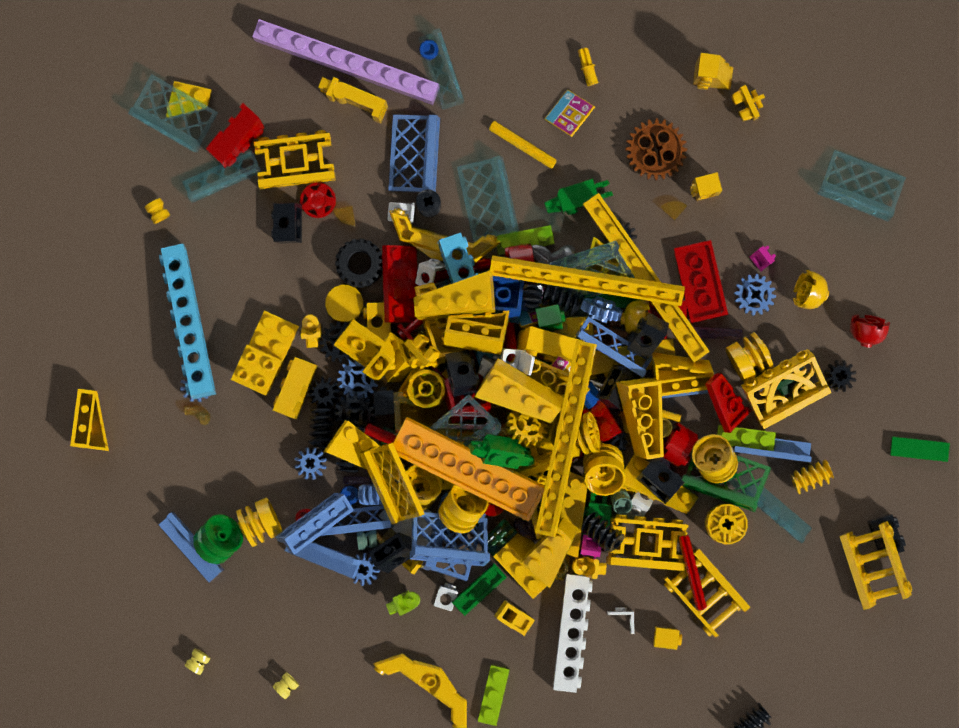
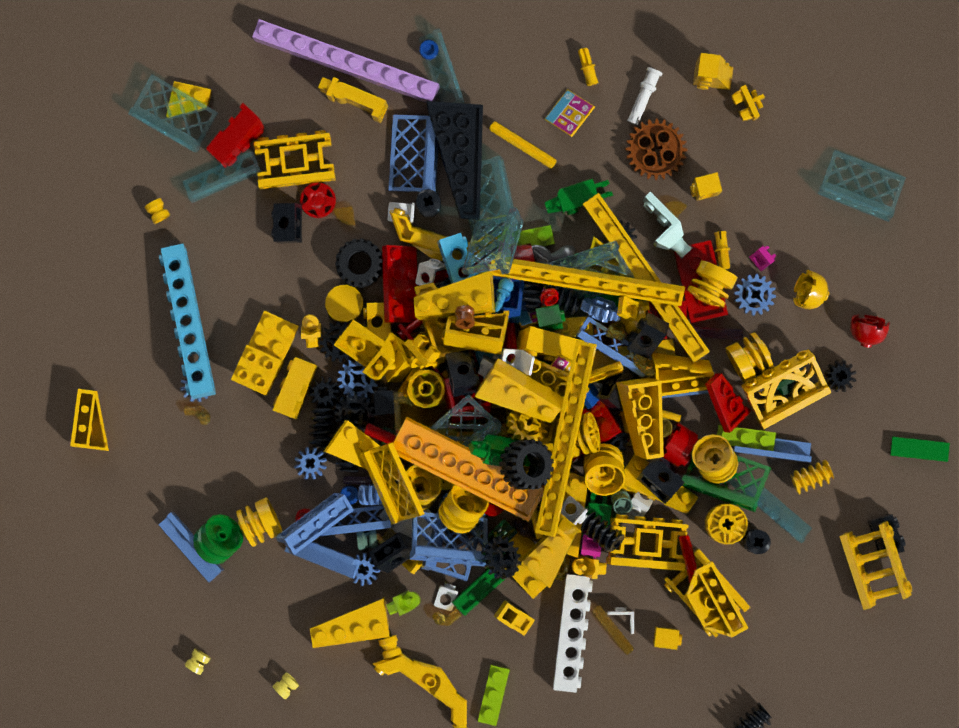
none -> yellow wedge [310,597,390,648]
none -> yellow wheel [378,635,402,659]
none -> black wing [425,101,483,220]
none -> clear yellow arm [432,608,462,626]
none -> dark orange wheel [455,305,475,329]
none -> clear light blue fence [462,207,523,275]
none -> black gear [481,536,521,580]
none -> dark azure bar [495,278,514,312]
none -> black tyre [499,440,554,489]
none -> red plate [540,288,559,306]
none -> white bracket [561,496,588,525]
none -> yellow axle [589,362,624,384]
none -> clear yellow axle [592,605,634,655]
none -> clear yellow tile [606,321,626,341]
none -> yellow plate [617,296,639,322]
none -> white pin [627,67,663,125]
none -> clear yellow tile [633,354,655,377]
none -> light aqua plate [643,192,692,259]
none -> yellow wedge [686,561,748,638]
none -> yellow wheel [687,261,738,308]
none -> yellow axle [714,231,730,270]
none -> black piece [742,529,771,554]

